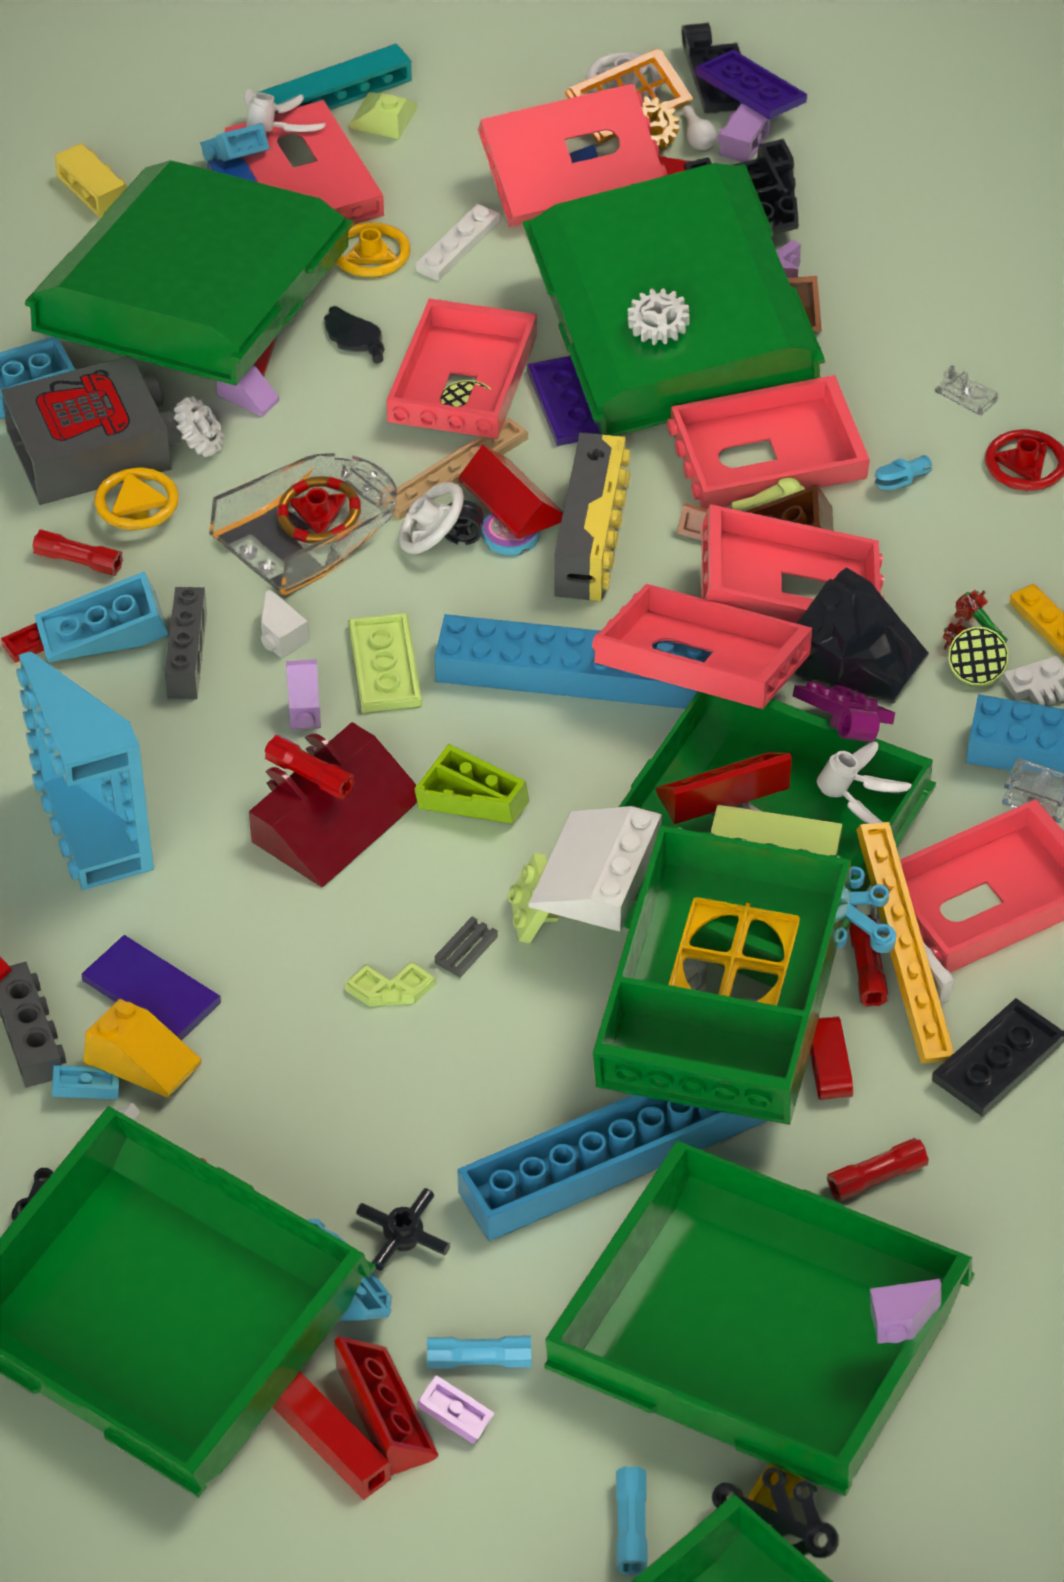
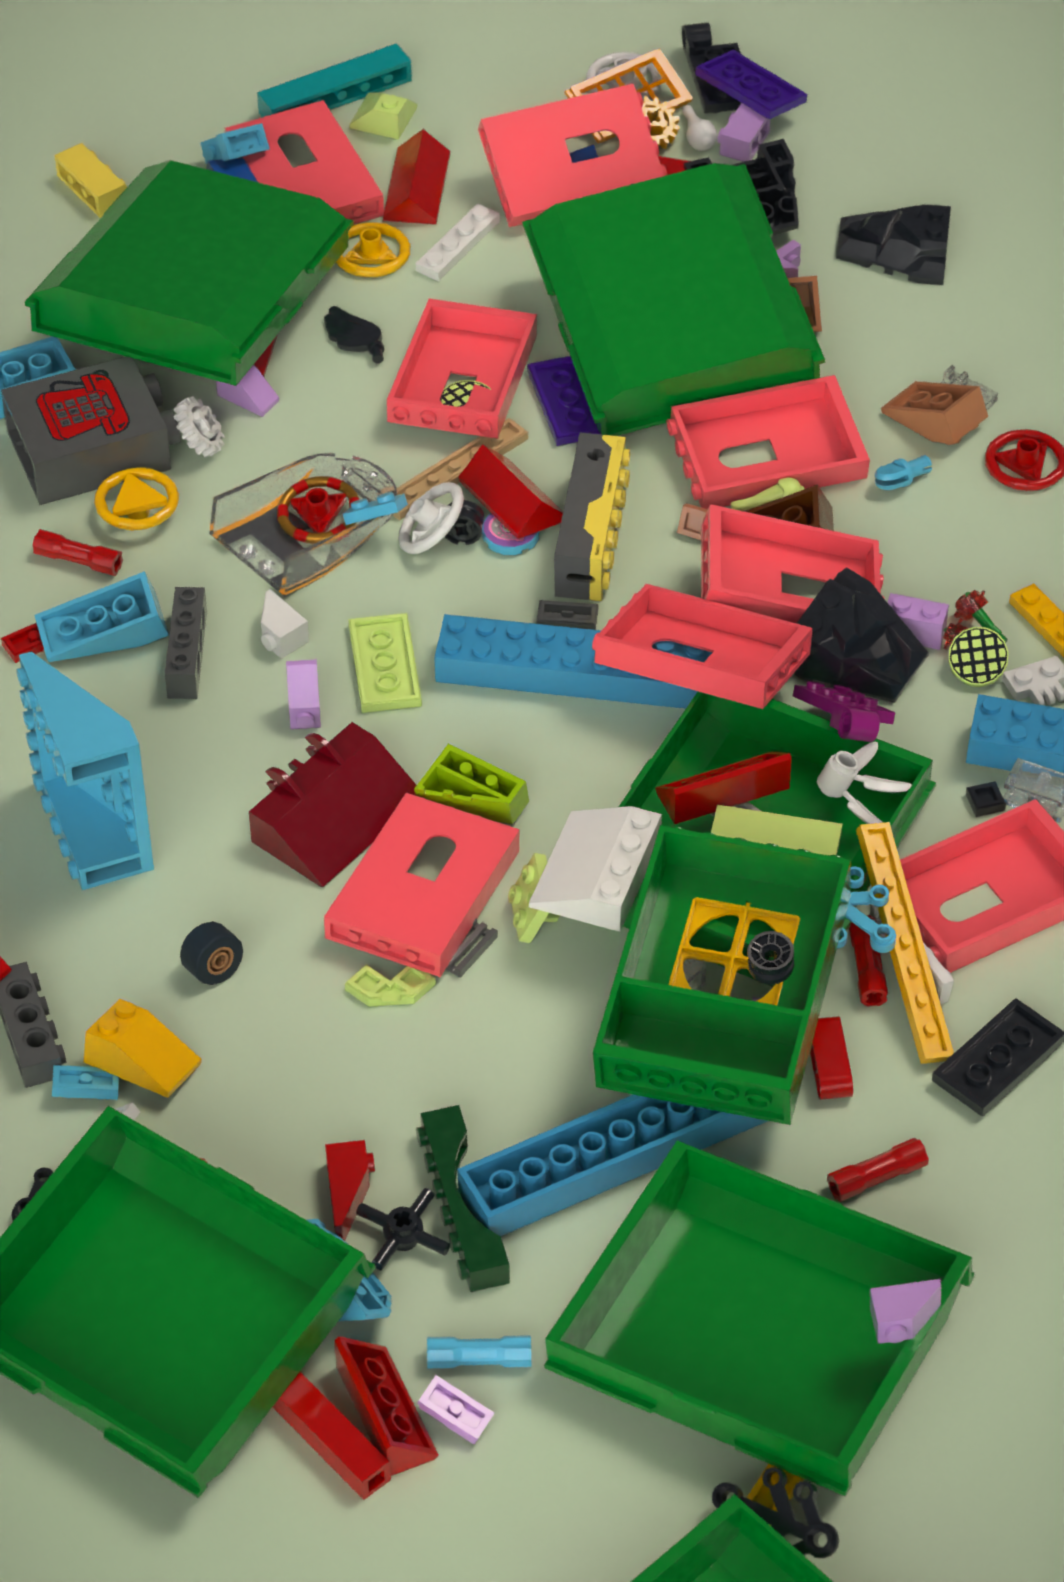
dark purple tile [81,935,221,1040] -> none
white plant [244,88,325,134] -> none
red axle [264,735,355,799] -> none
medium azure axle [616,1466,648,1575] -> none
white gear [628,288,690,345] -> none
none -> black wheel [180,921,243,985]
none -> coral panel [324,793,520,977]
none -> red slope [325,1140,375,1241]
none -> medium azure plate [343,492,408,525]
none -> red slope [383,129,450,225]
none -> dark green arch [416,1105,510,1292]
none -> dark grey tile [537,600,598,630]
none -> black wheel [747,931,794,985]
none -> black wedge [836,204,951,285]
none -> nougat slope [881,381,988,445]
none -> lavender brick [887,593,949,650]
none -> black tile [966,781,1006,817]

